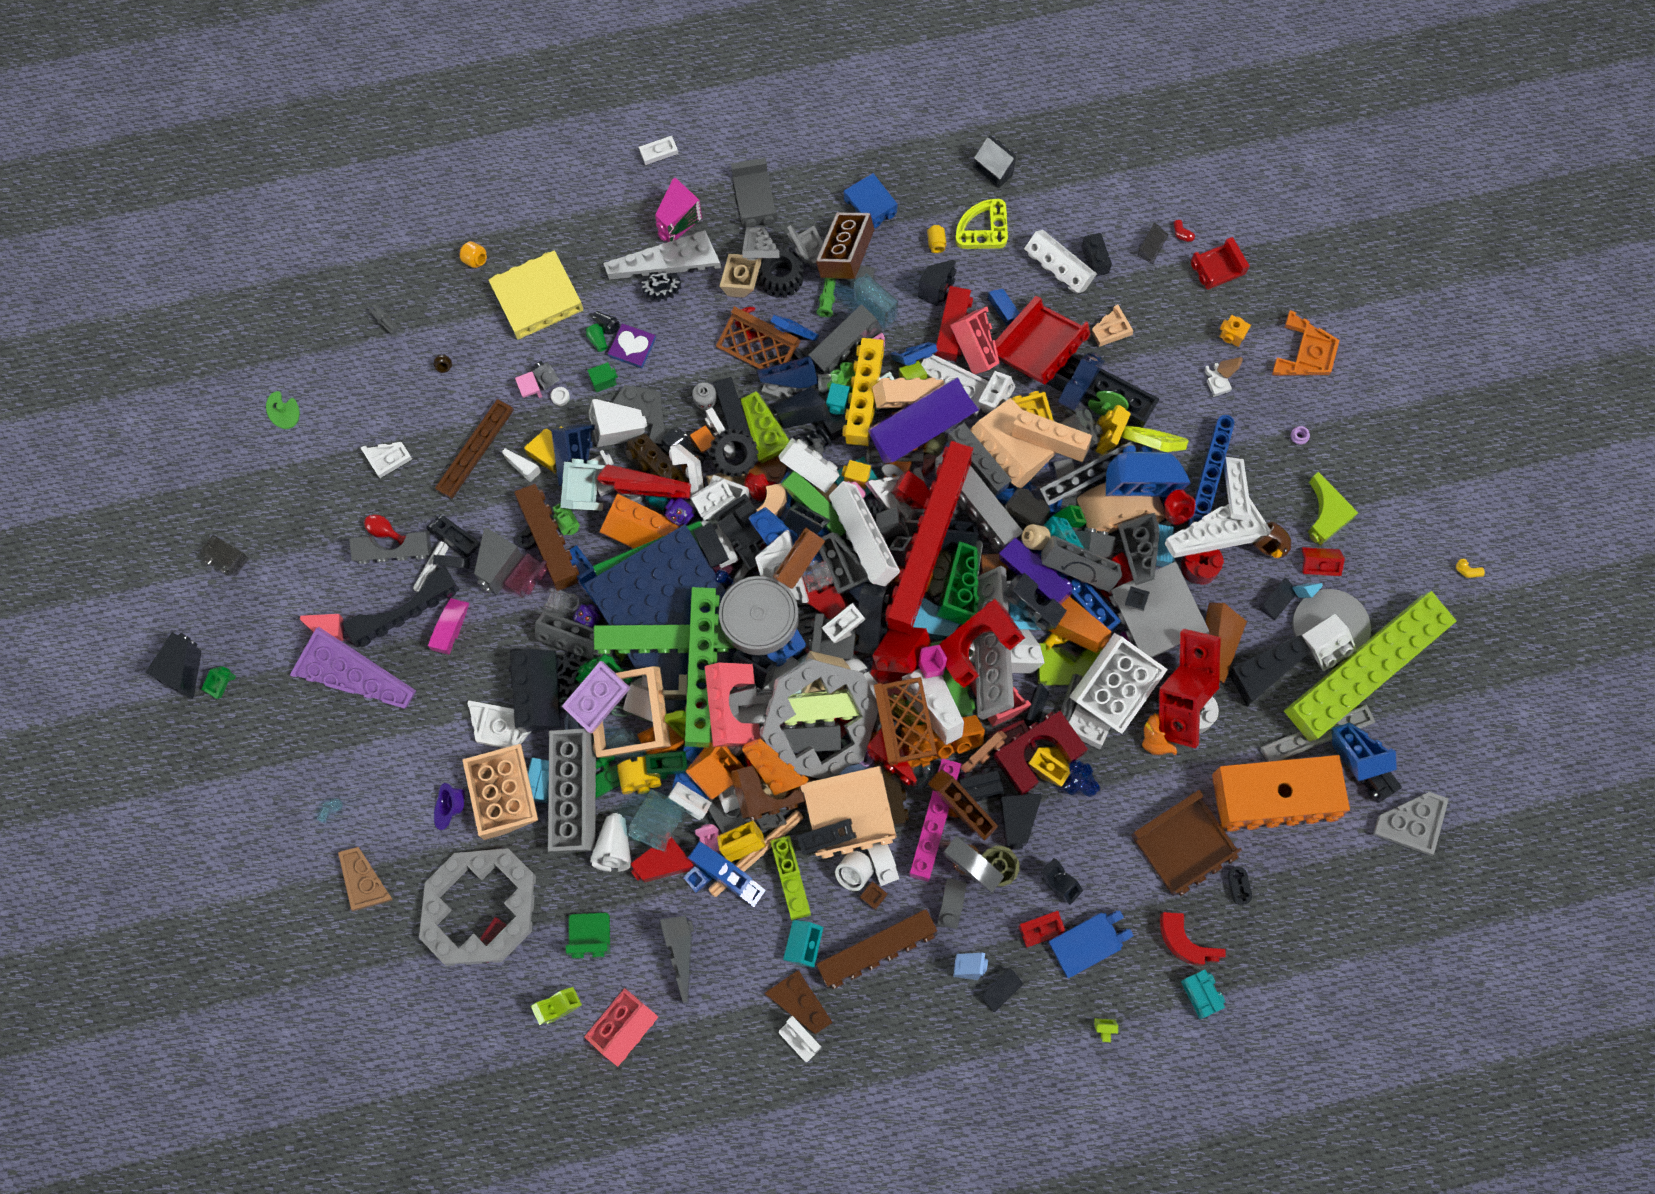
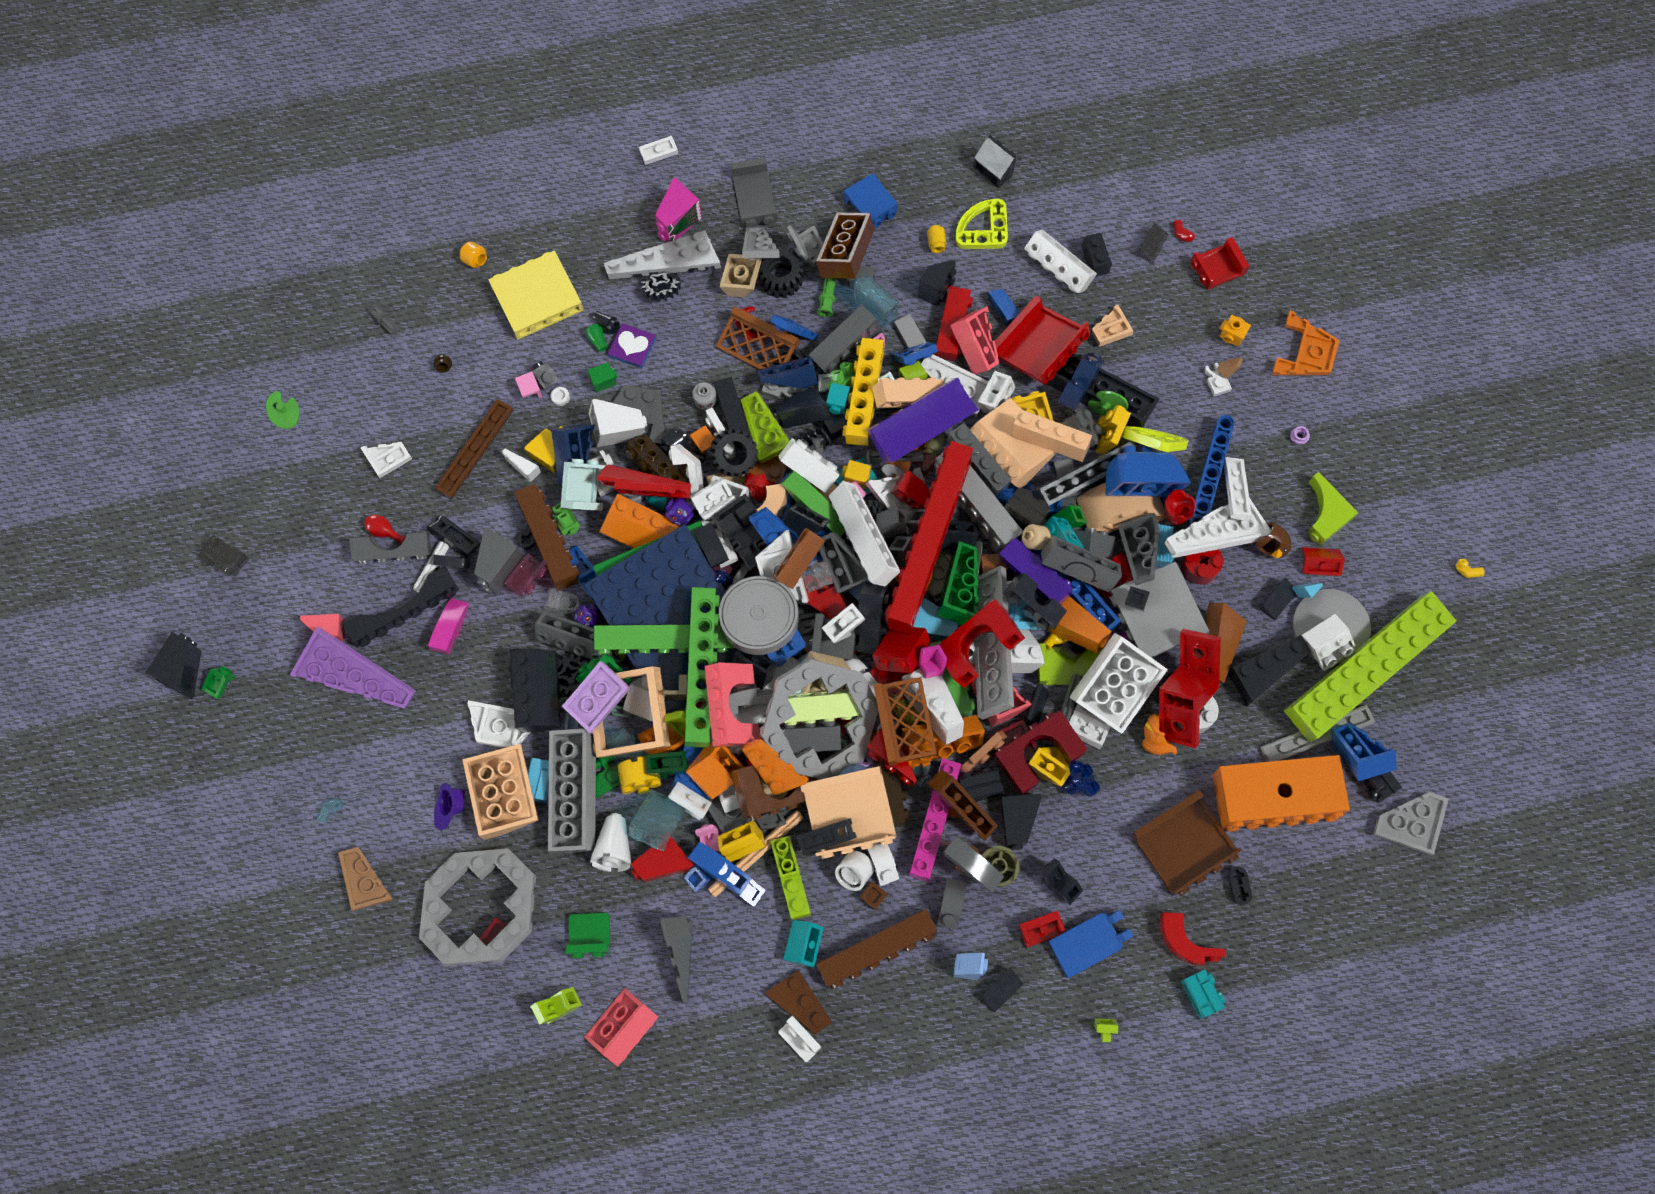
none -> light grey tile [894,314,927,348]

